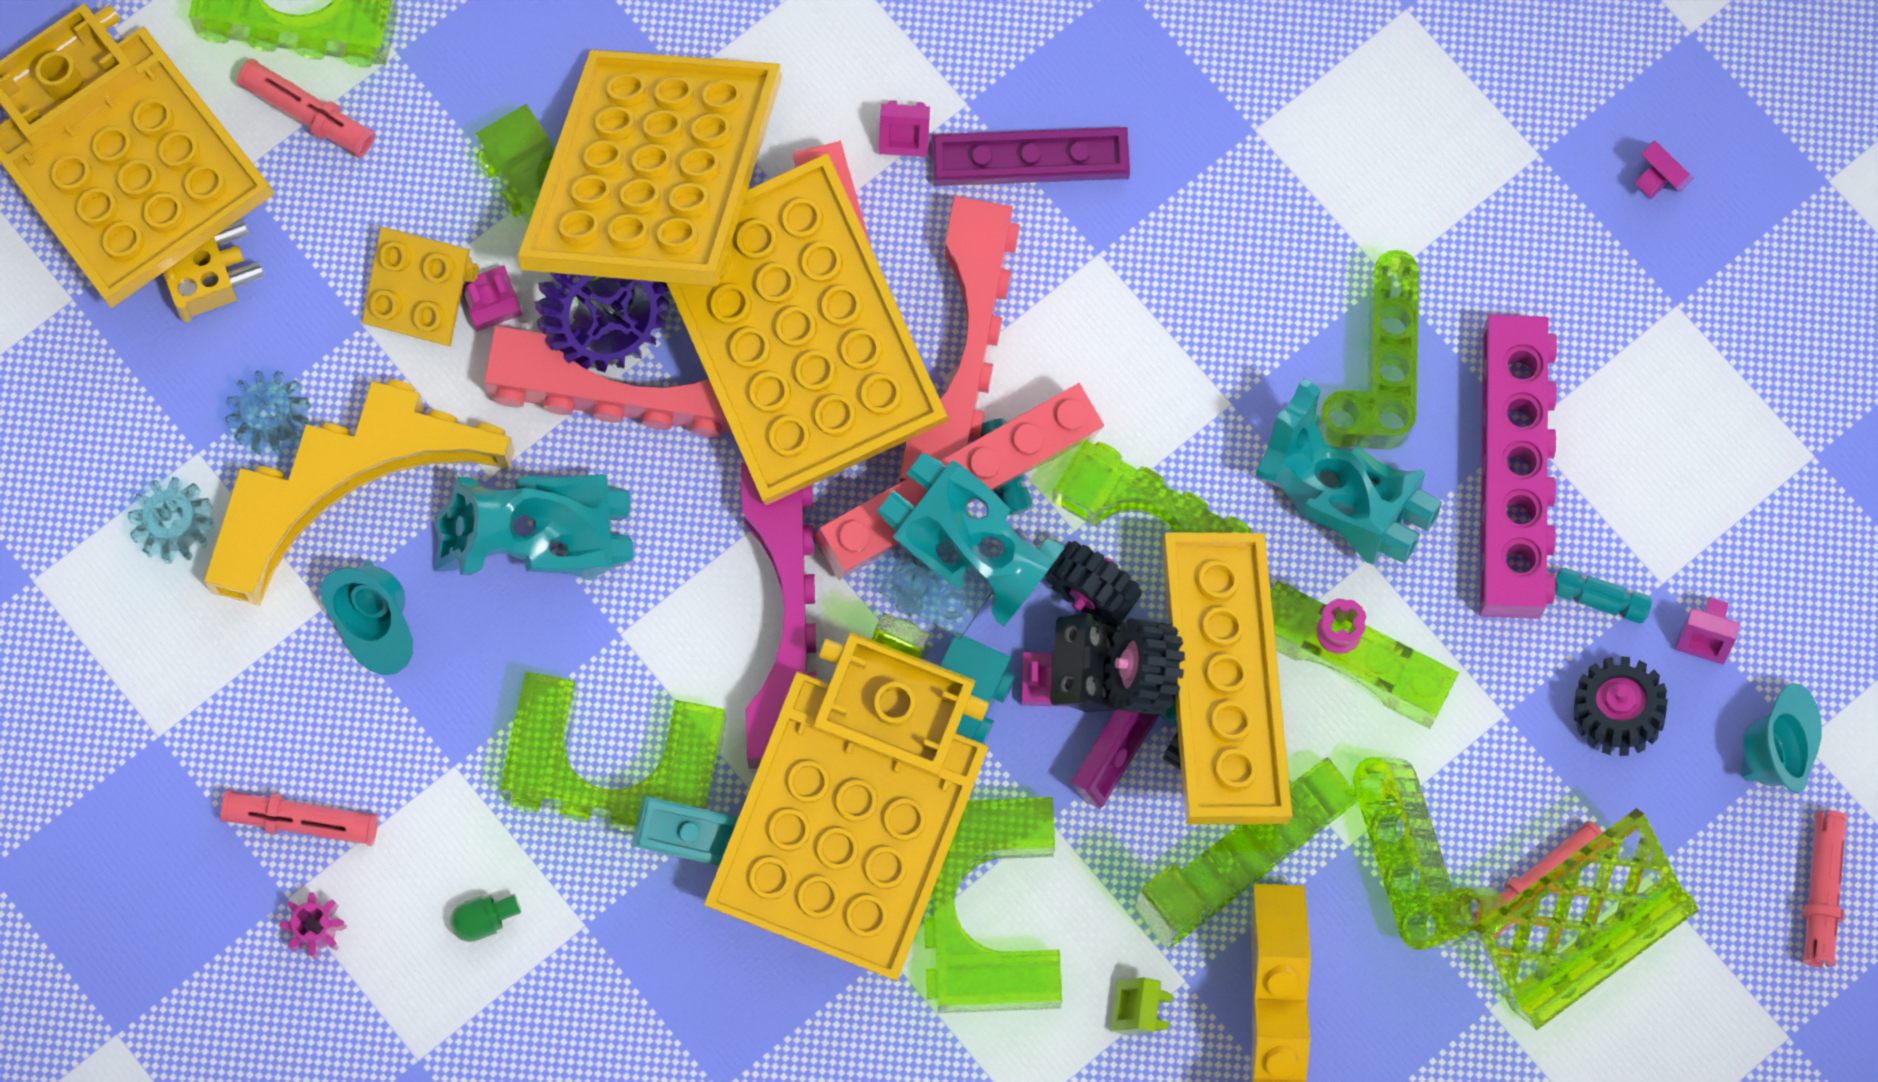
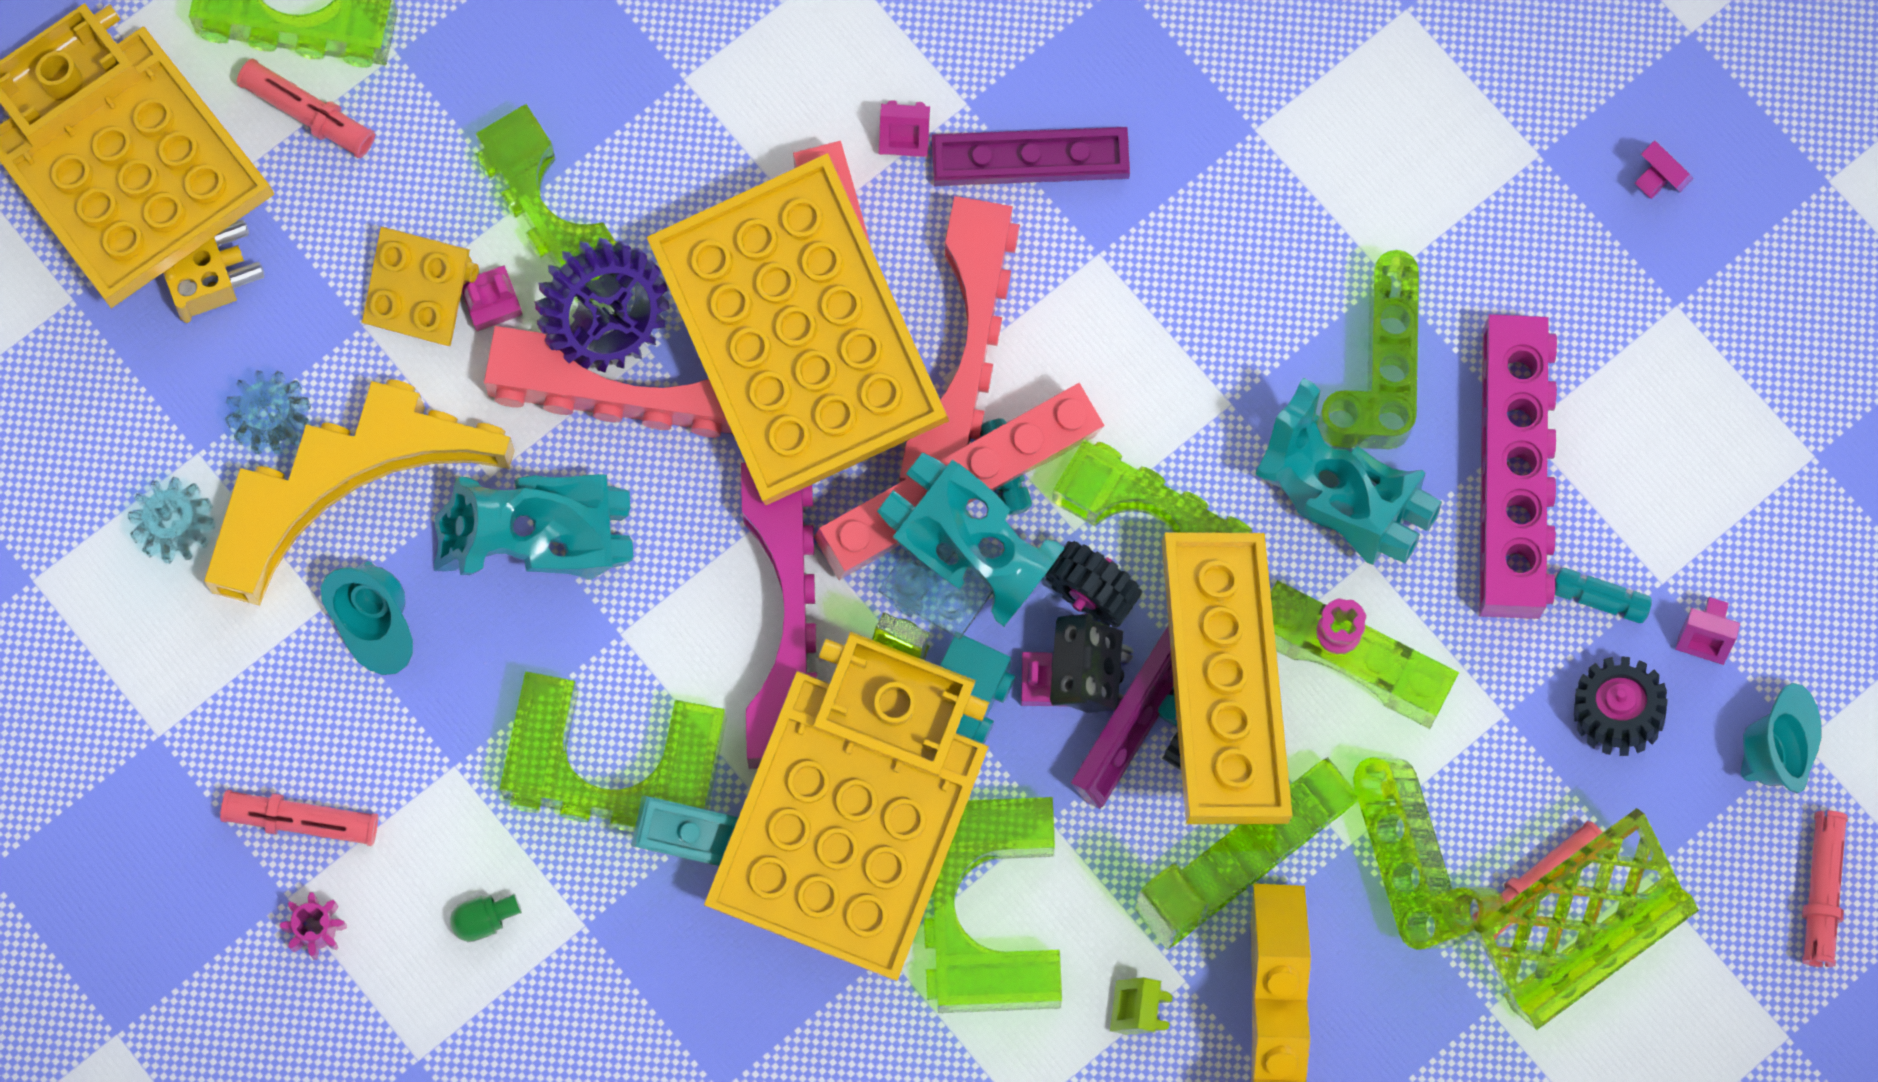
yellow plate [518,49,782,287] -> none
black wheel [1105,618,1185,715] -> none

